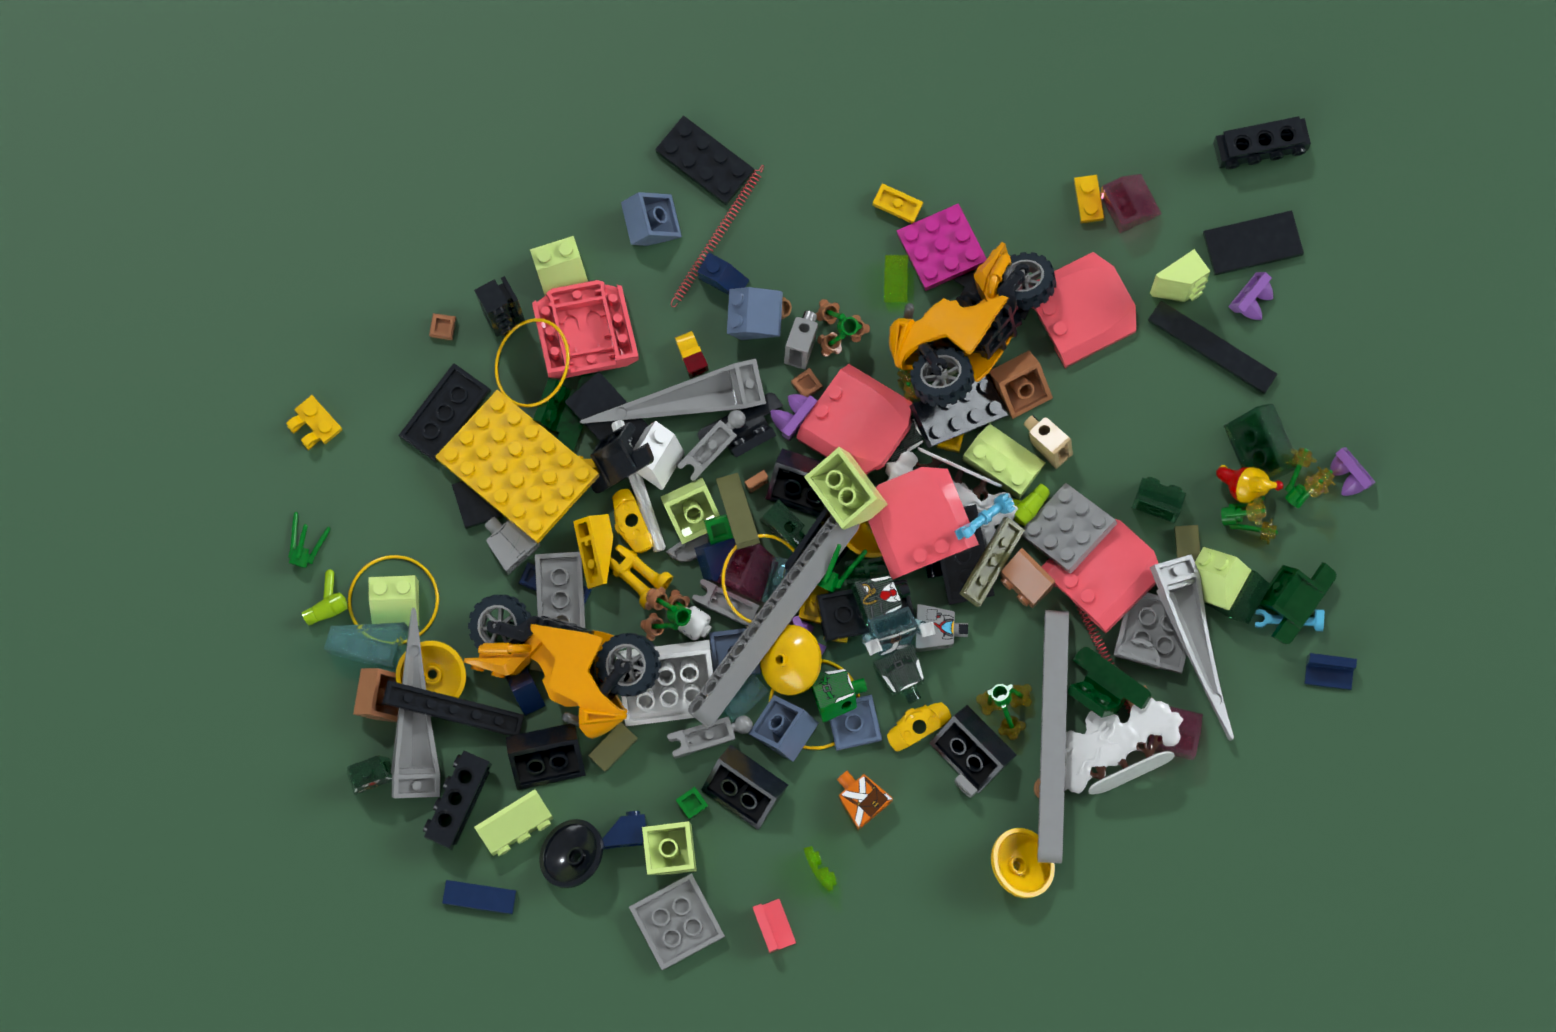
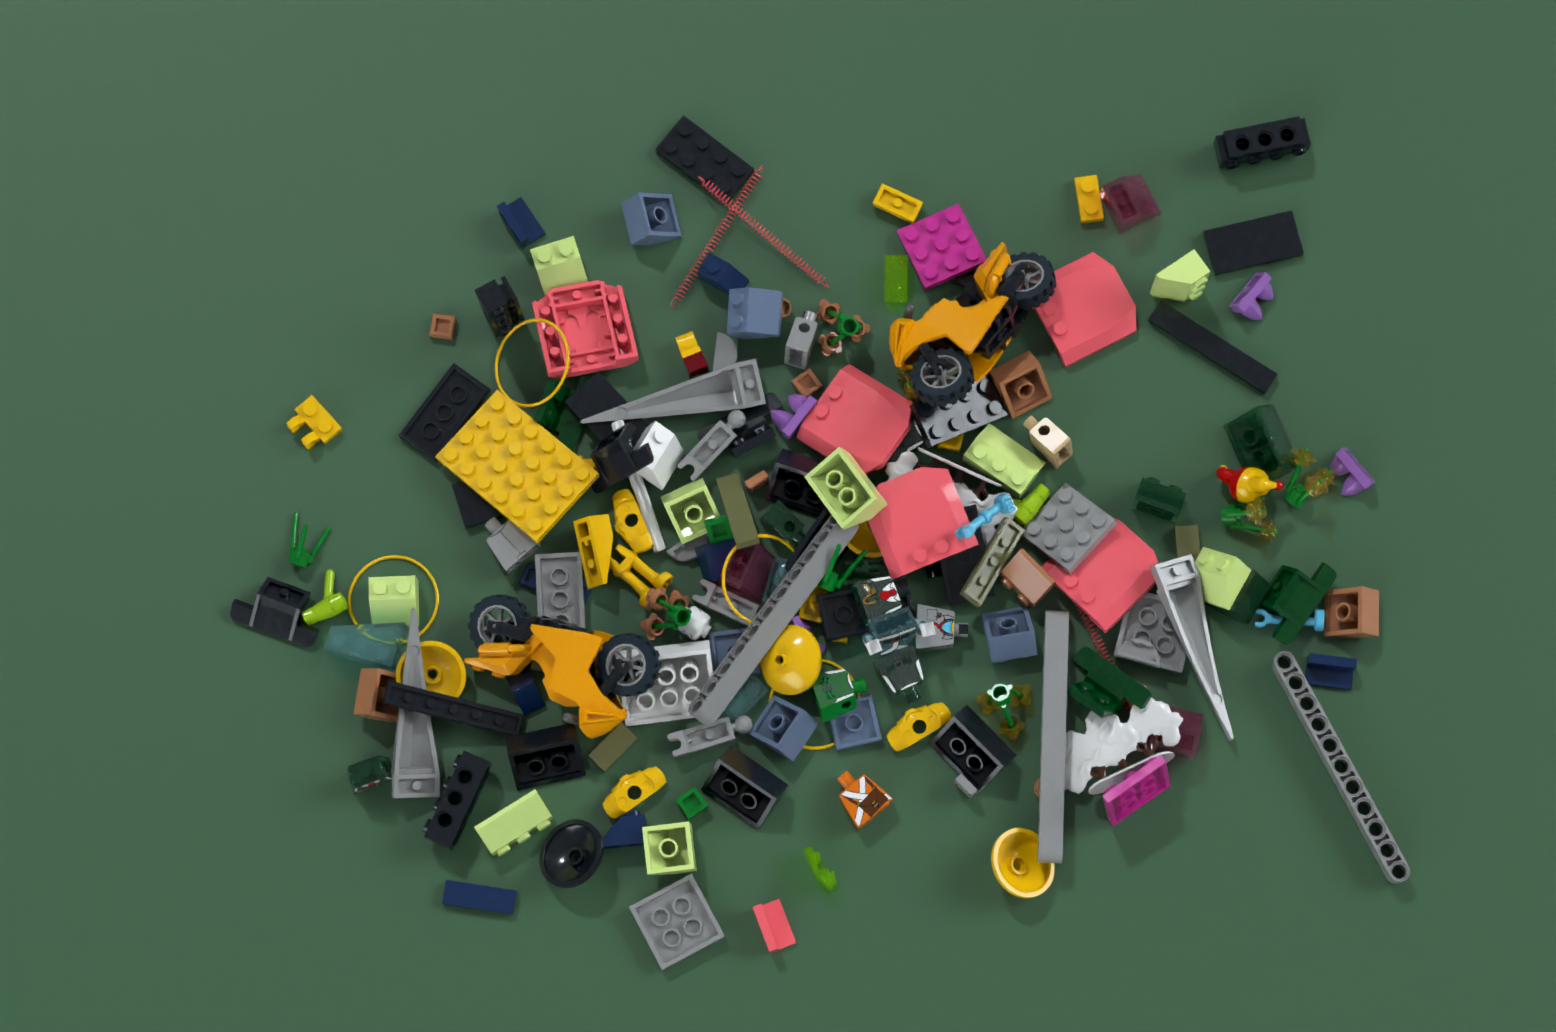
none -> black plate [230,577,320,647]
none -> dark blue panel [497,197,546,249]
none -> yellow piece [603,766,666,819]
none -> coral piece [698,176,829,288]
none -> light grey tile [713,332,738,371]
none -> sand blue slope [981,606,1037,663]
none -> dark pink plate [1102,755,1171,827]
none -> light grey beam [1271,651,1410,884]
none -> nougat slope [1323,586,1379,639]

